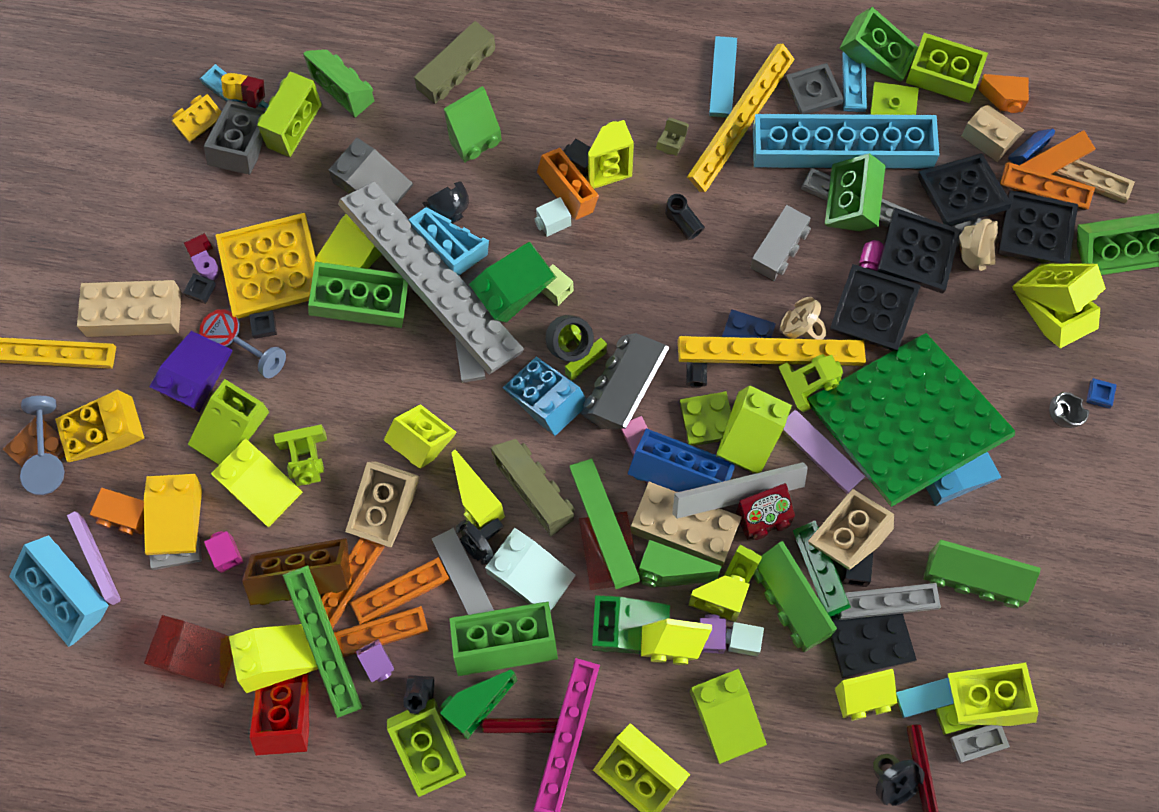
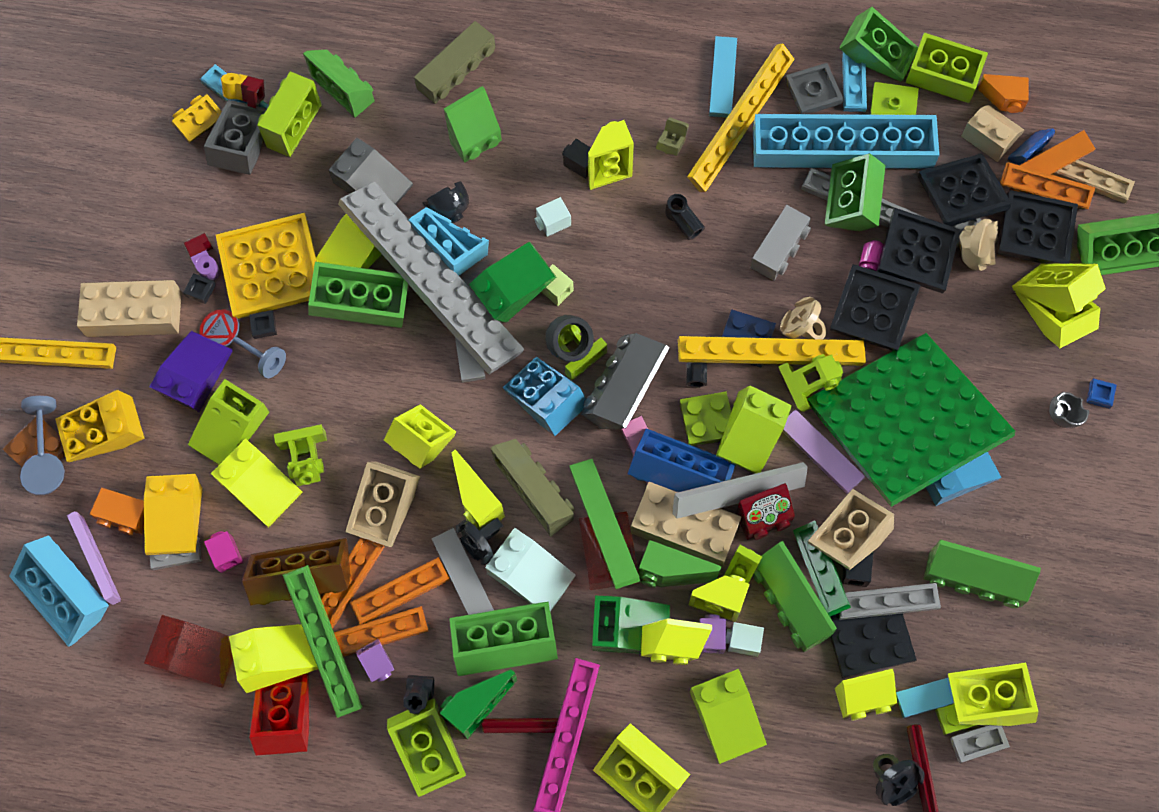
orange brick [537,147,599,220] -> none

